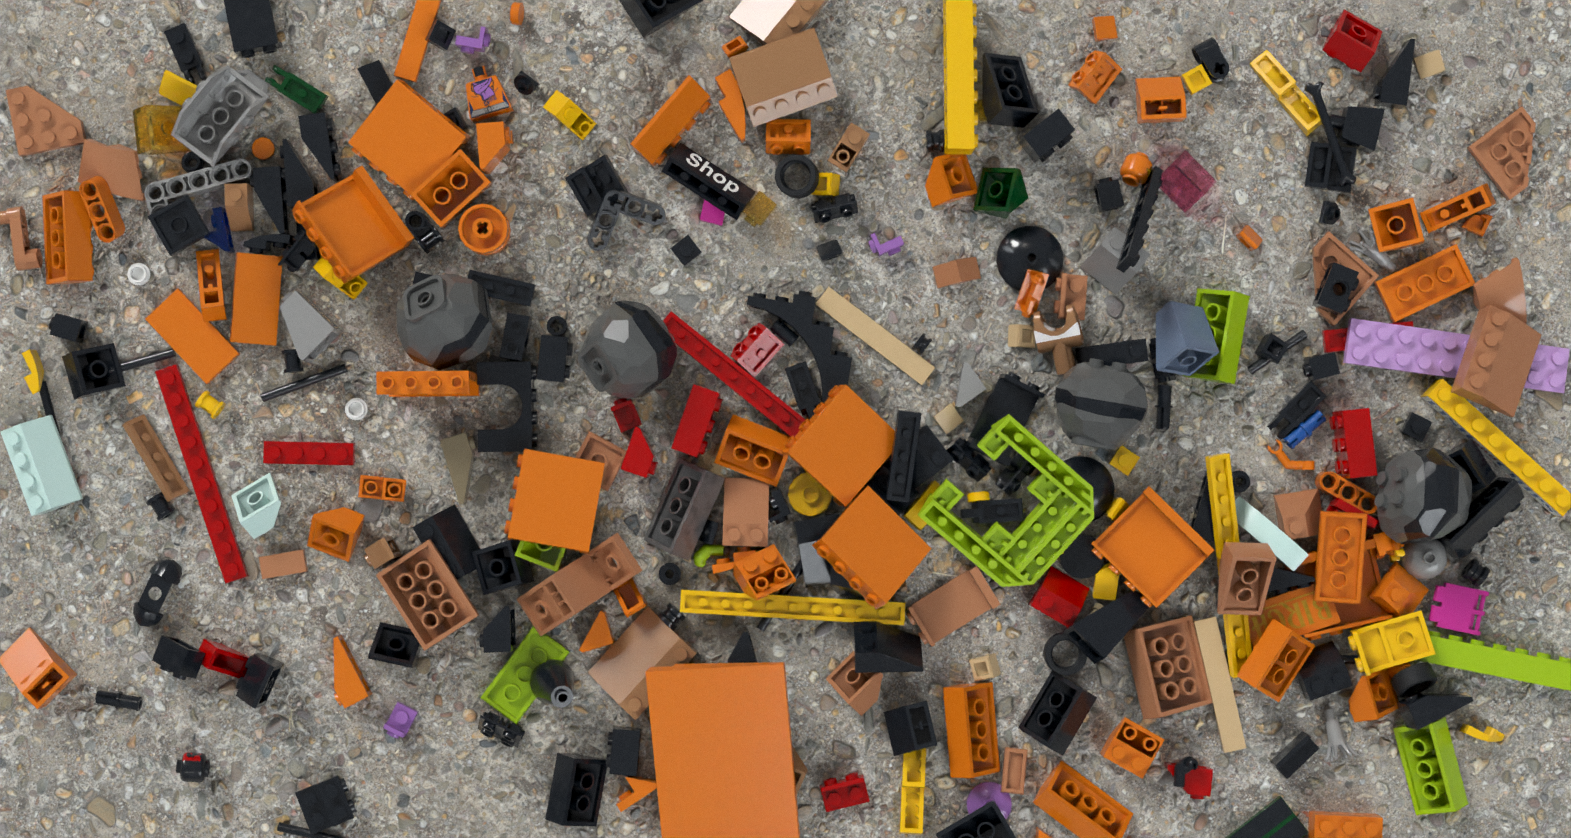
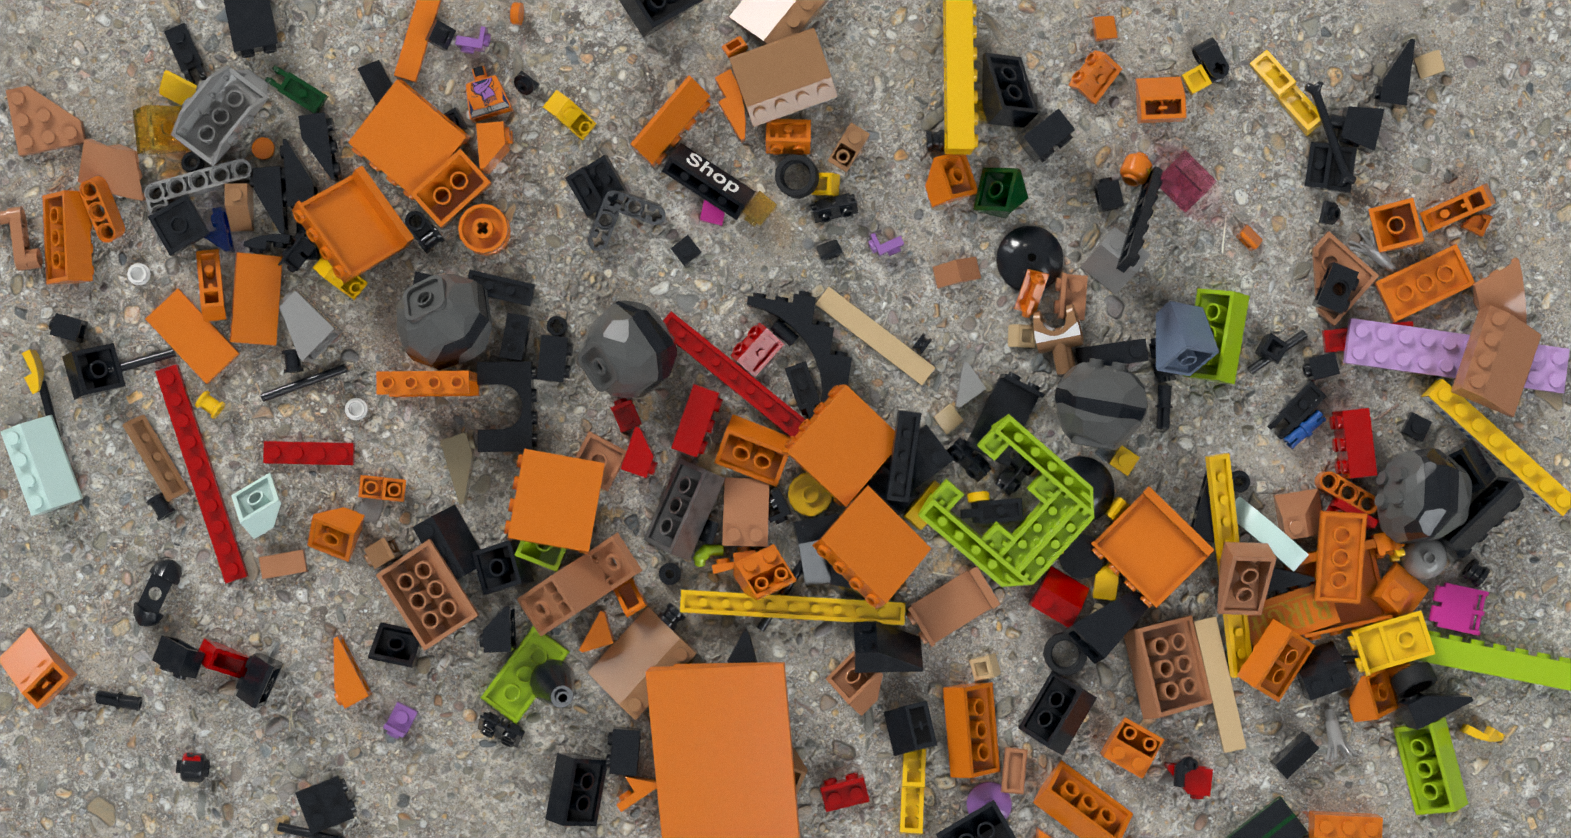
orange arm [1267,440,1315,470] -> none
red slope [1322,9,1383,72] -> none
nougat plate [1467,106,1536,201] -> none

